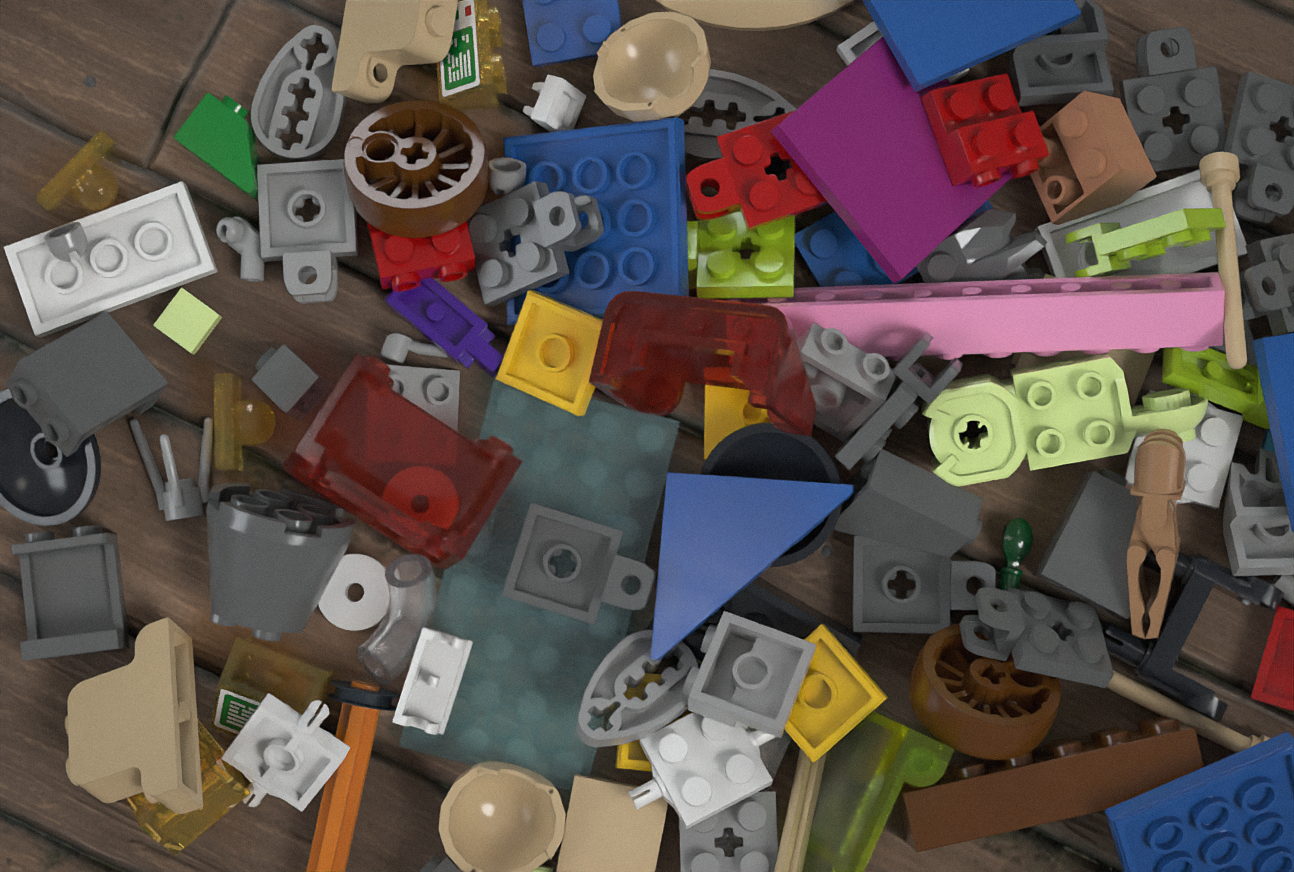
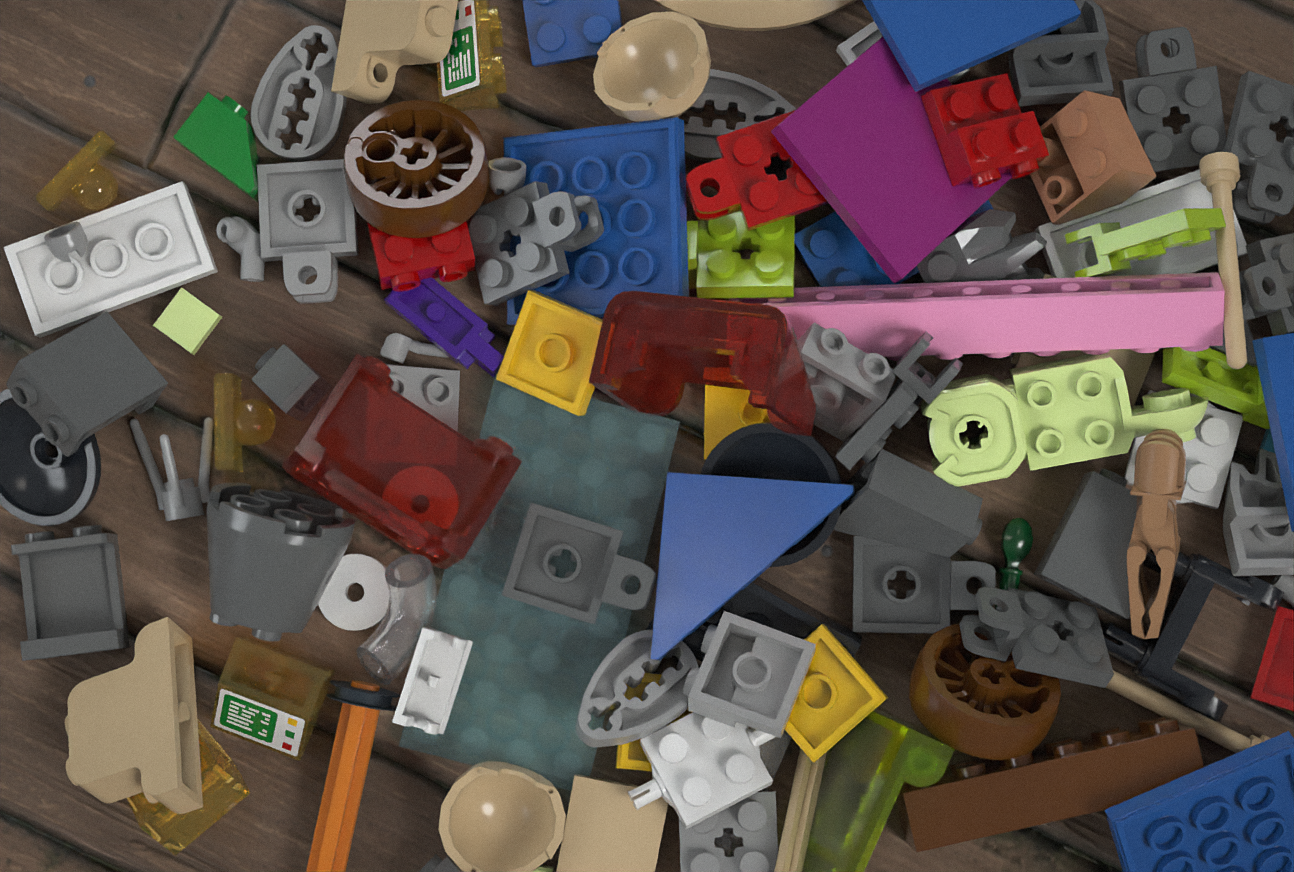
white plate [221,693,351,812] -> none
white tile [523,75,586,132] -> none

